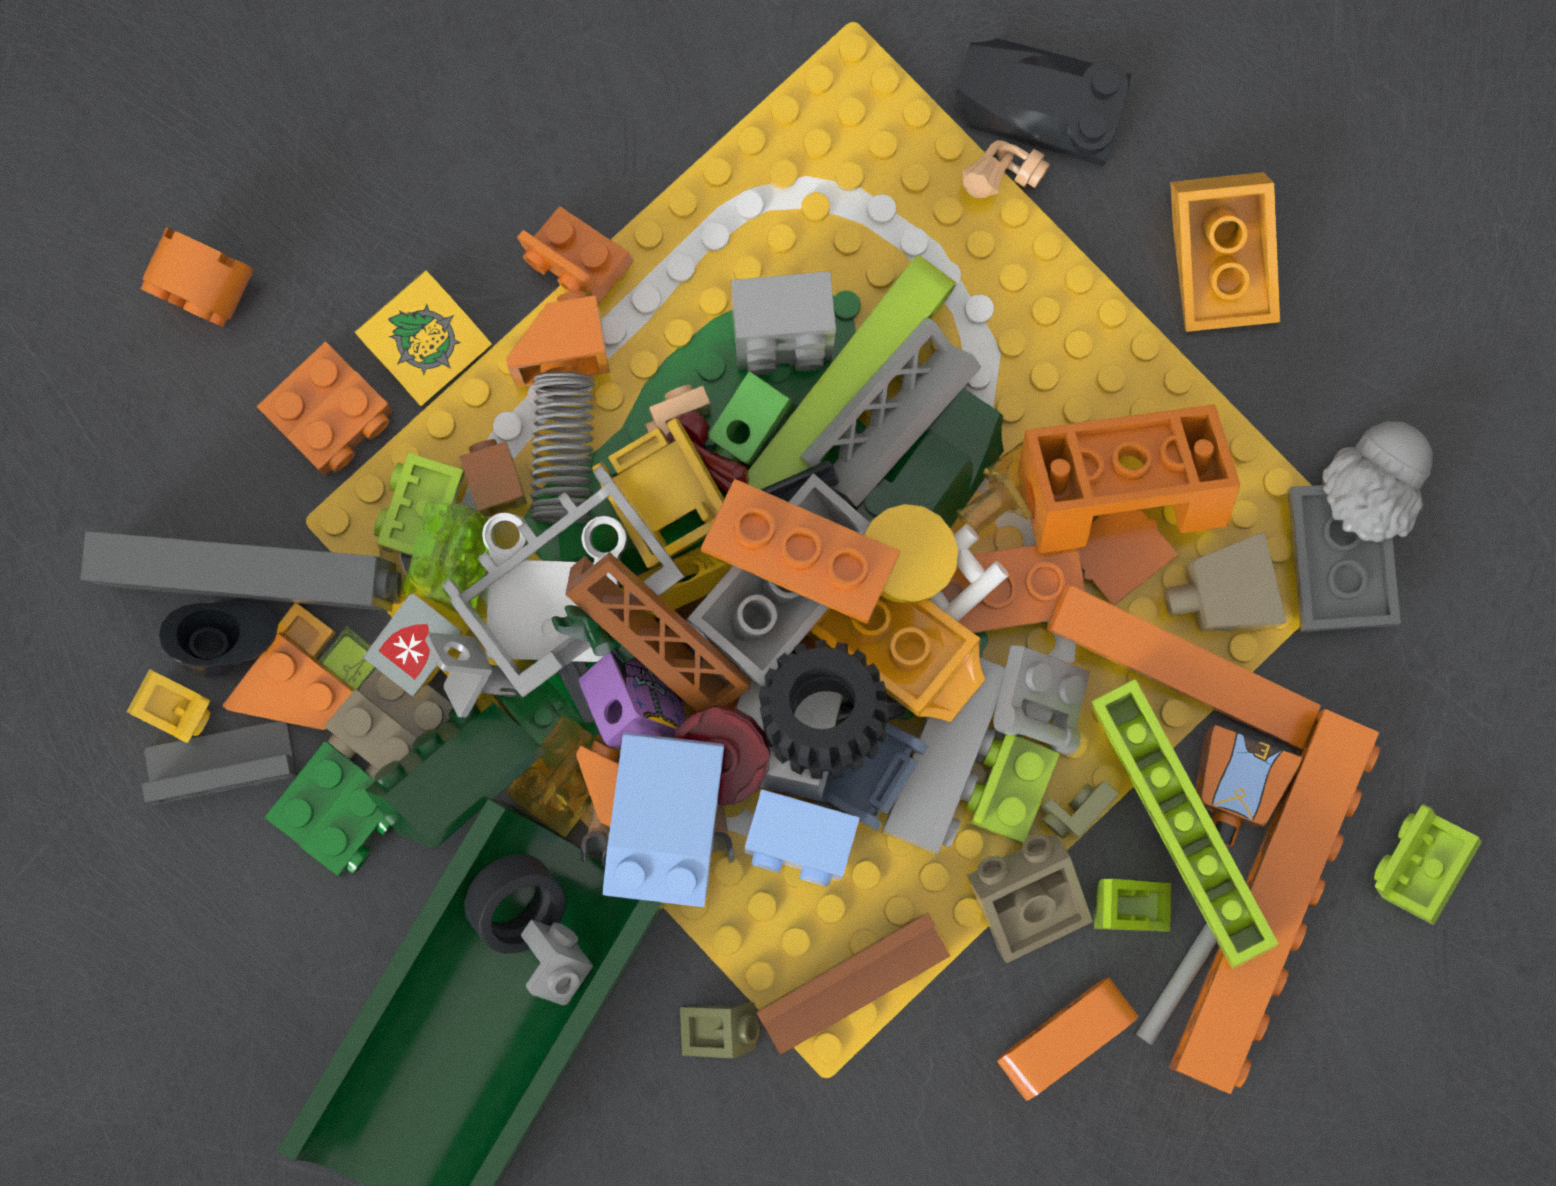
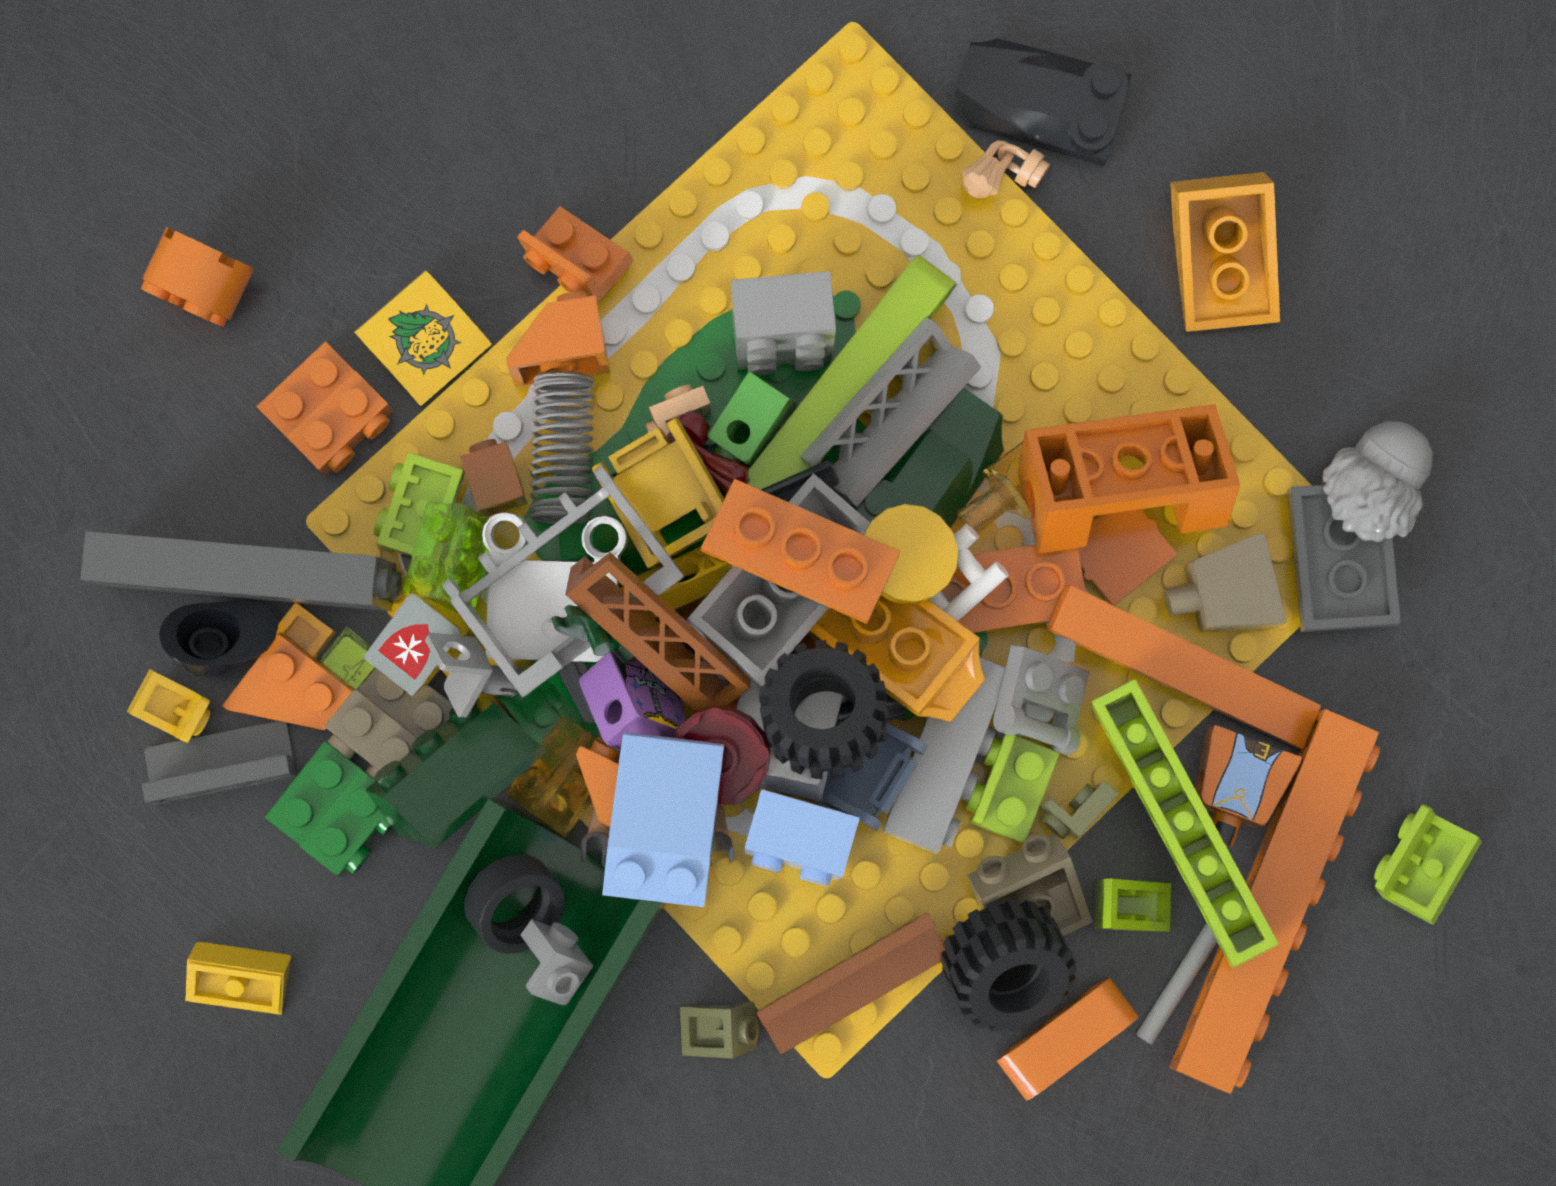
none -> yellow slope [185,942,291,1015]
none -> black tyre [941,899,1077,1032]

